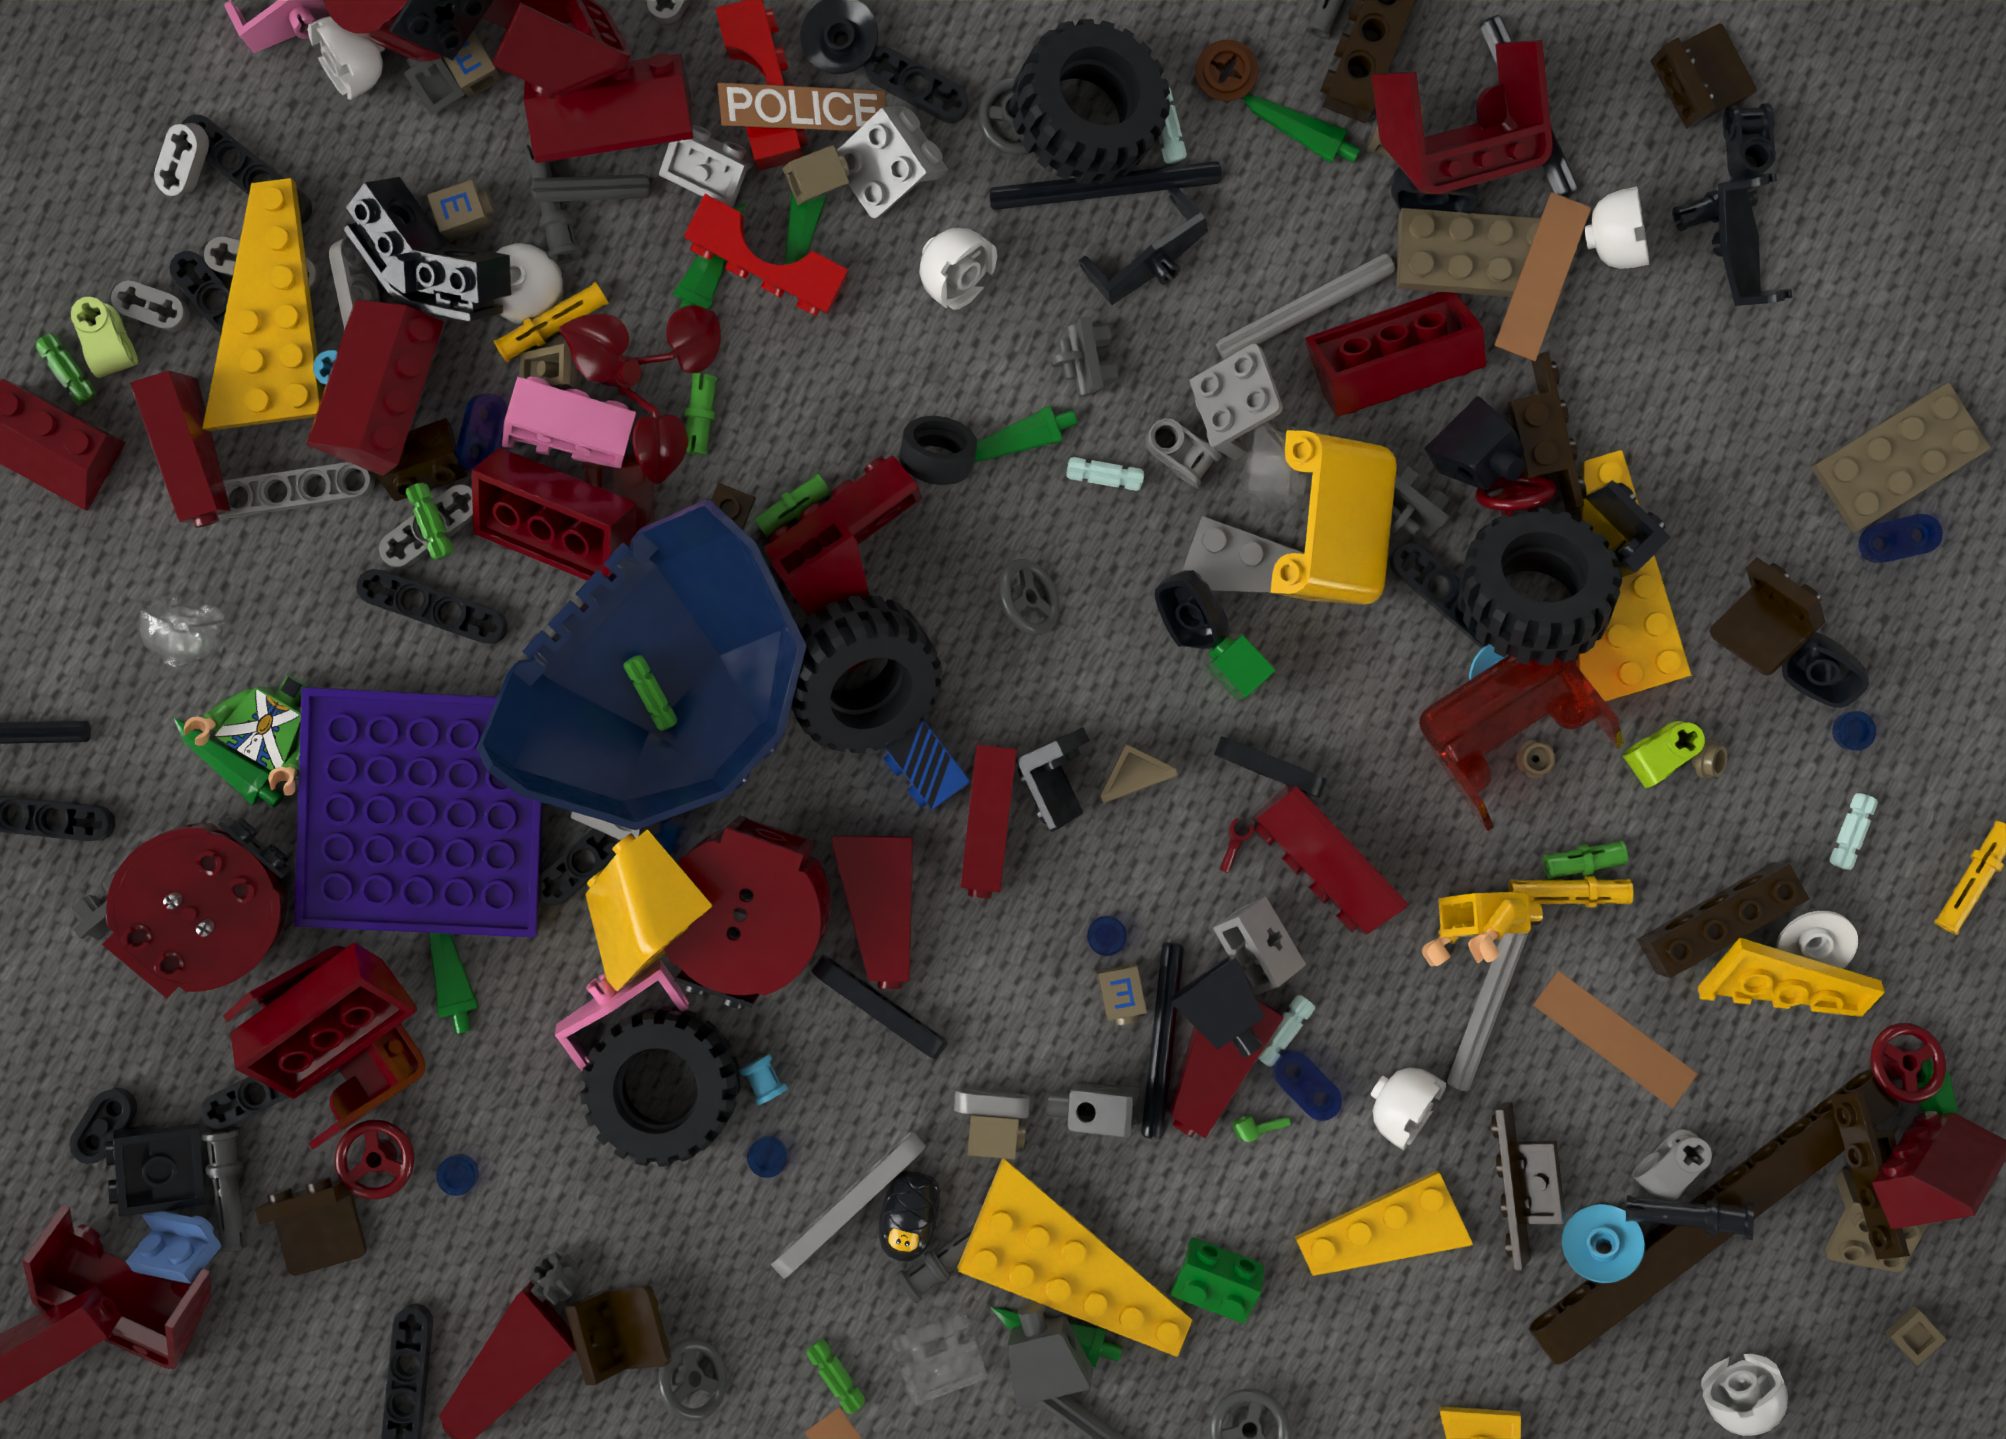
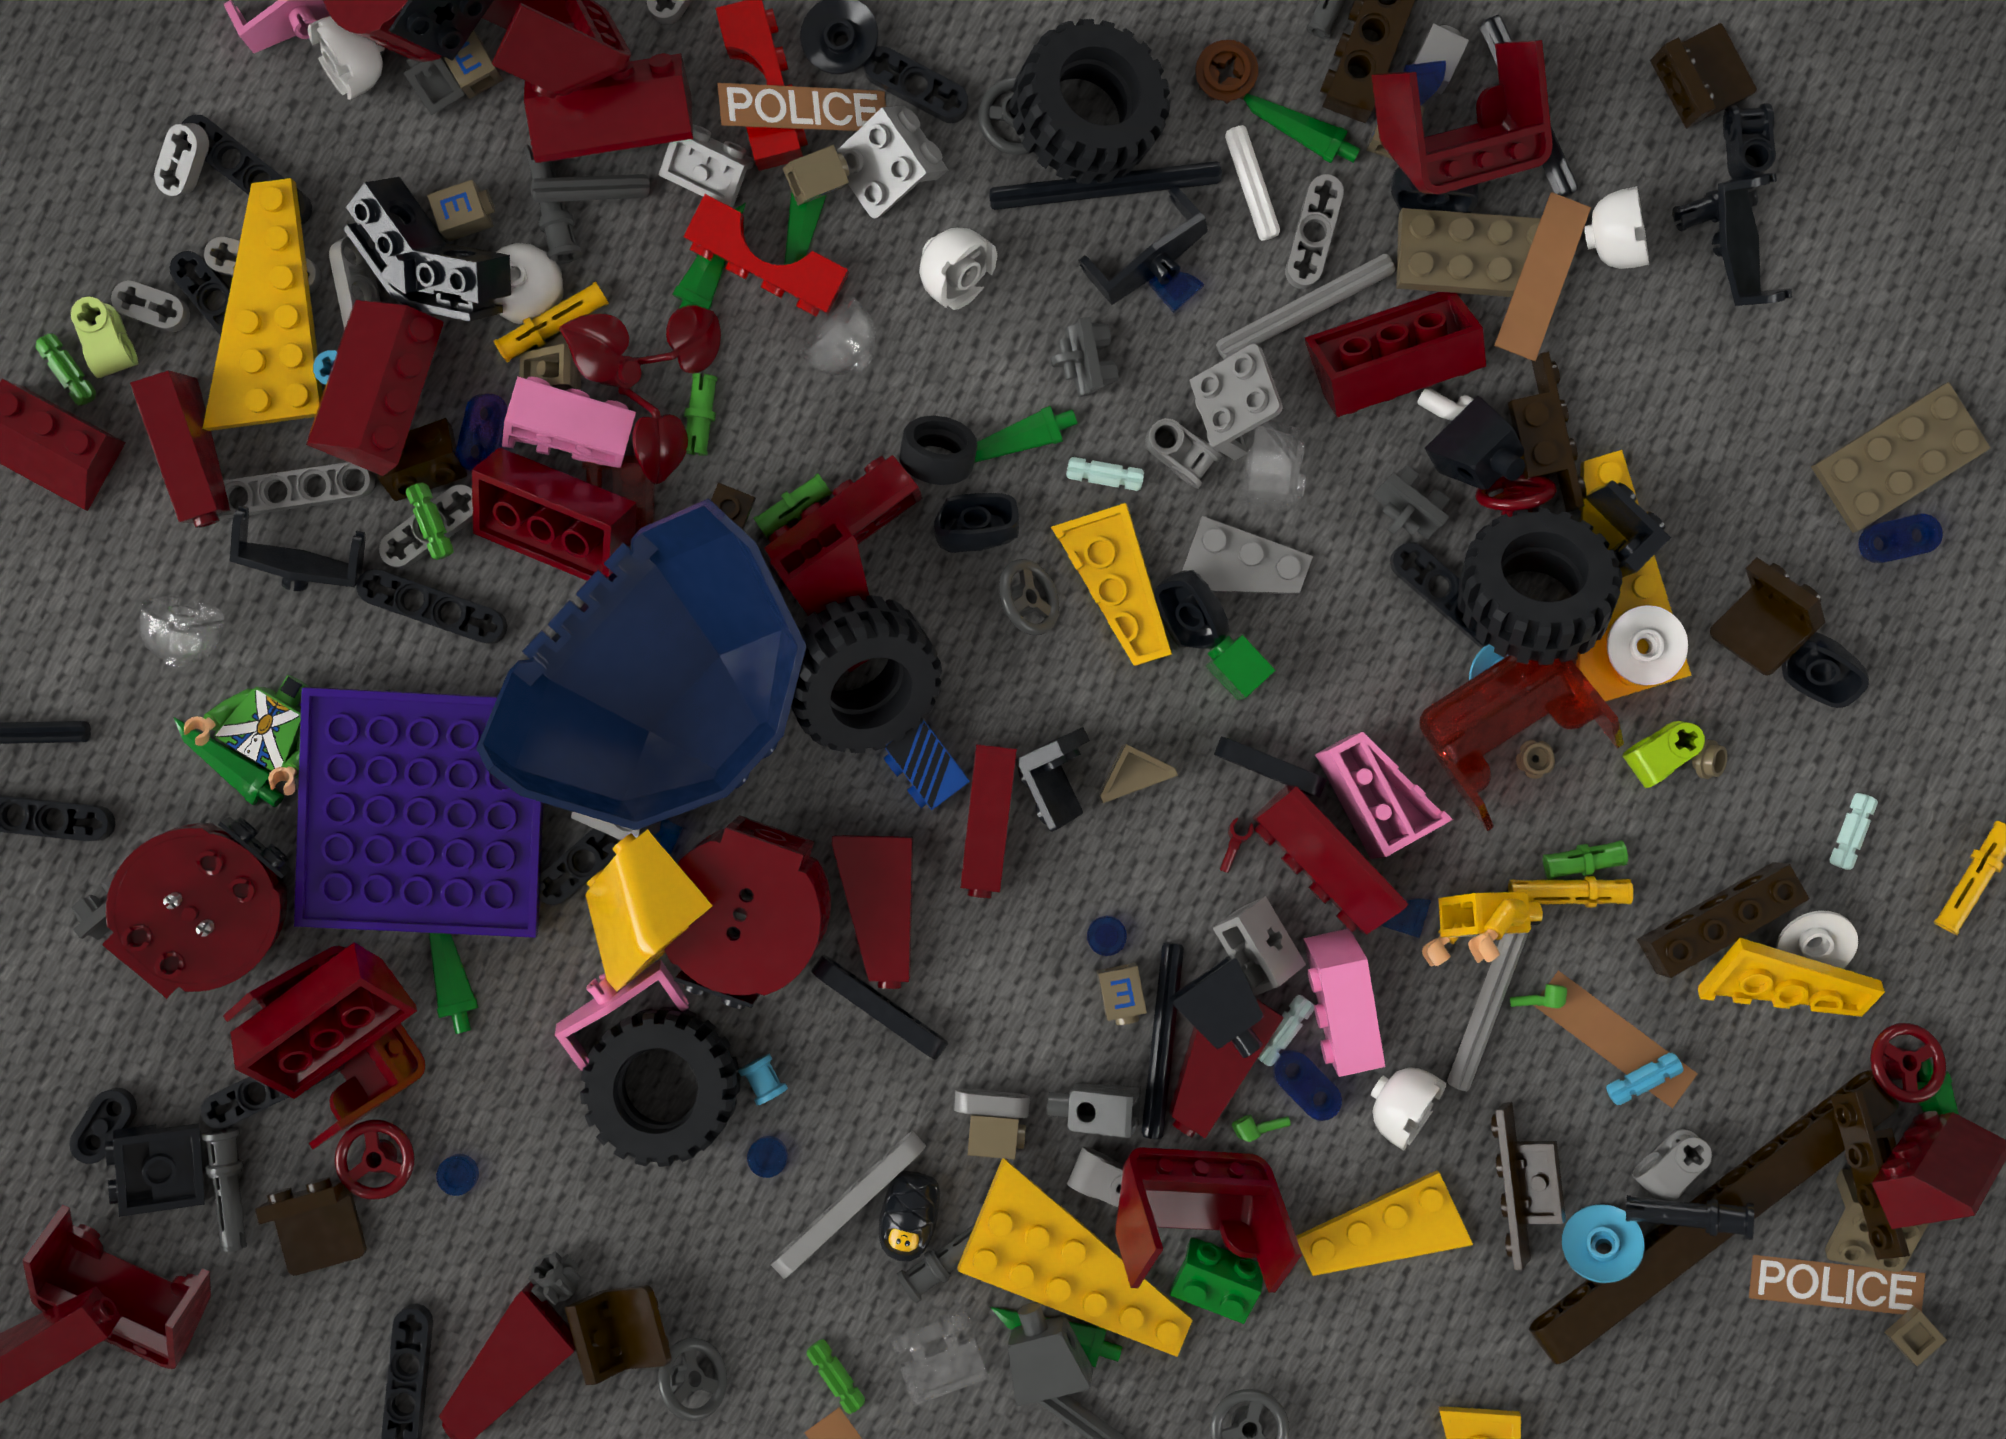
medium blue bracket [125,1210,222,1284] -> none
bright green axle [623,655,677,731] -> none
light aqua axle [1159,87,1187,164] -> none
yellow windscreen [1270,430,1397,605] -> none
white cylinder [1701,1354,1788,1436] -> none
clear blue tile [1832,711,1876,751] -> none
none -> black piece [230,506,366,591]
none -> clear cylinder [799,296,877,376]
none -> black piece [934,493,1019,553]
none -> yellow wing [1051,503,1173,666]
none -> light grey piece [1067,1147,1124,1207]
none -> dark red windscreen [1115,1147,1303,1293]
none -> clear blue tile [1148,272,1204,313]
none -> white axle [1225,125,1280,241]
none -> light grey beam [1285,174,1344,289]
none -> bright pink wedge [1303,929,1385,1077]
none -> bright pink wedge [1315,732,1453,859]
none -> clear blue tile [1381,898,1431,938]
none -> clear blue tile [1403,60,1446,105]
none -> light grey brick [1409,23,1469,95]
none -> white arm [1417,387,1474,421]
none -> bright green hand [1510,984,1567,1008]
none -> medium azure axle [1606,1053,1684,1105]
none -> white dish [1607,605,1688,685]
none -> medium nougat sticker [1749,1255,1925,1315]

